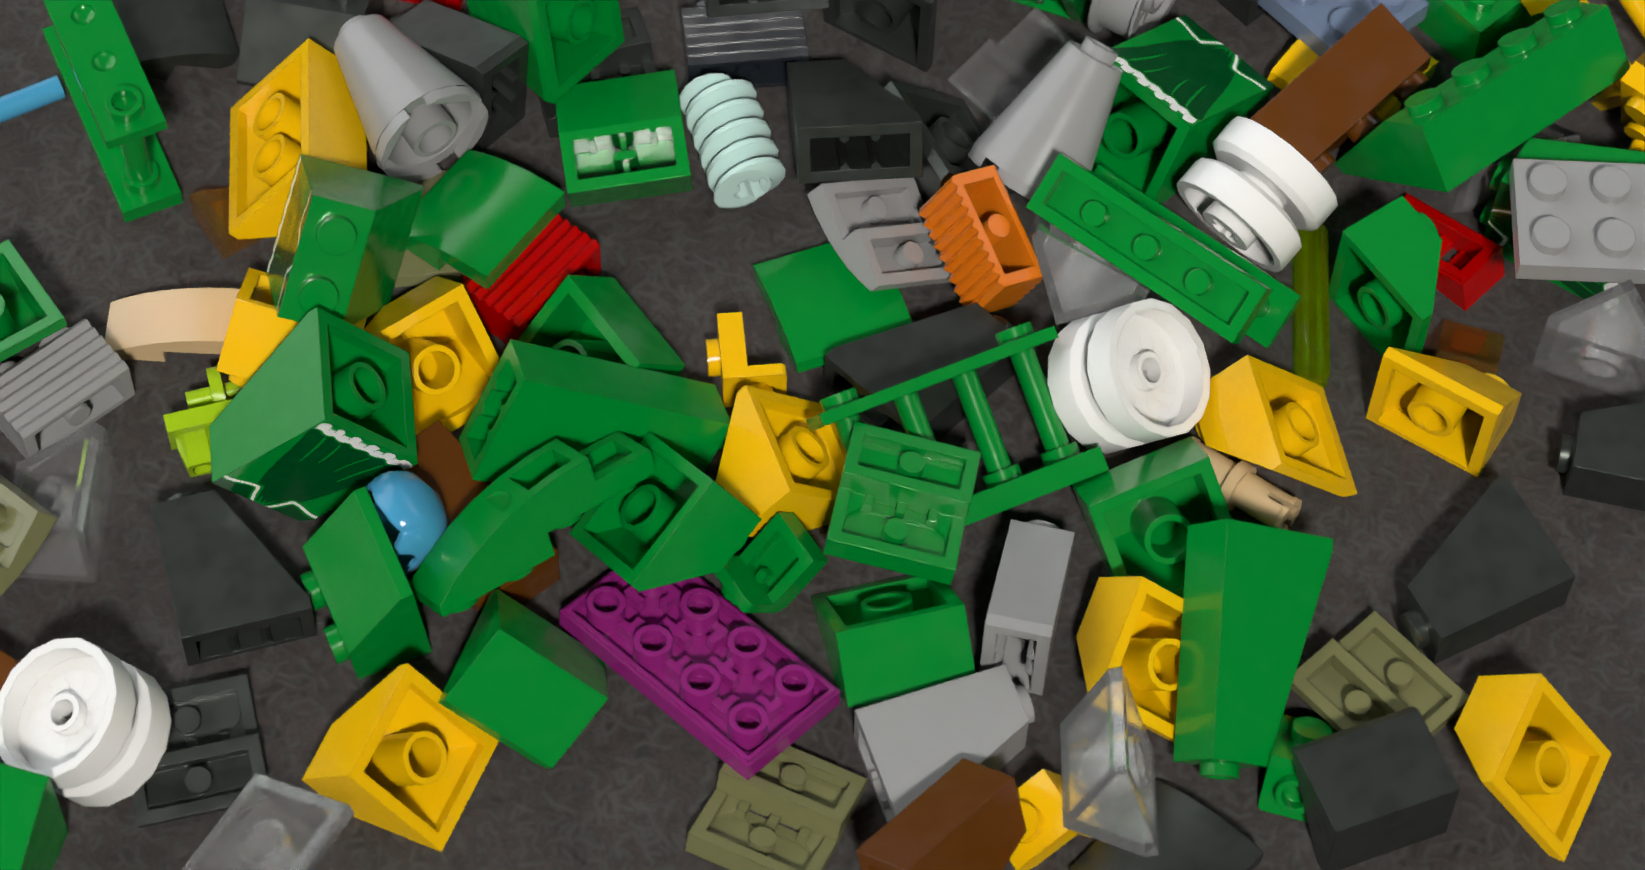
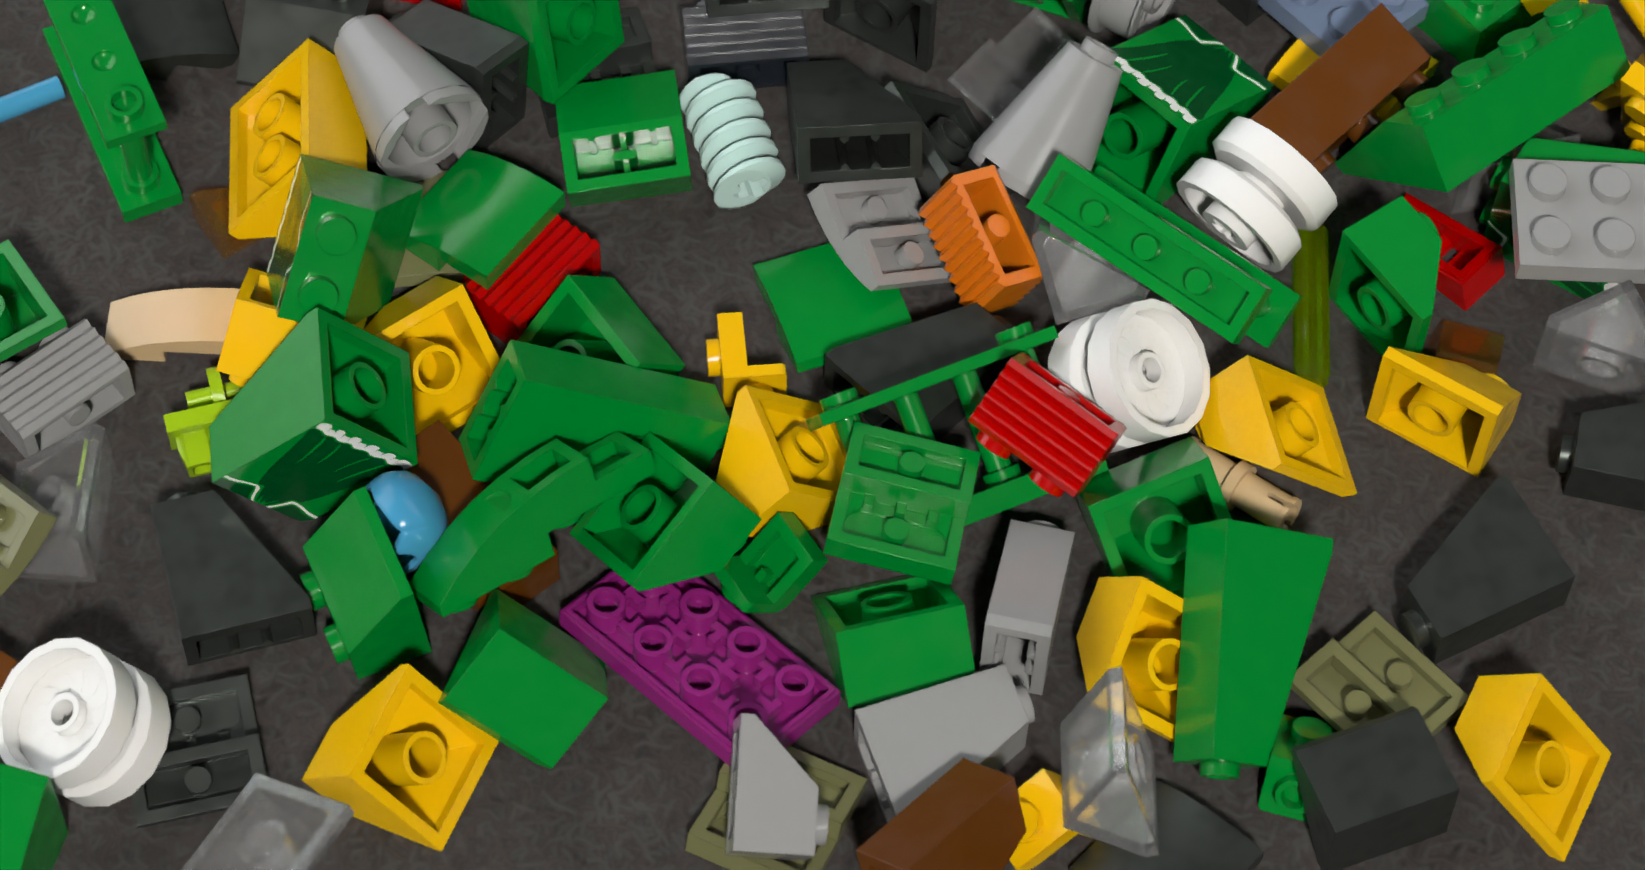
none -> light grey slope [725,713,829,861]
none -> red brick [968,353,1127,498]

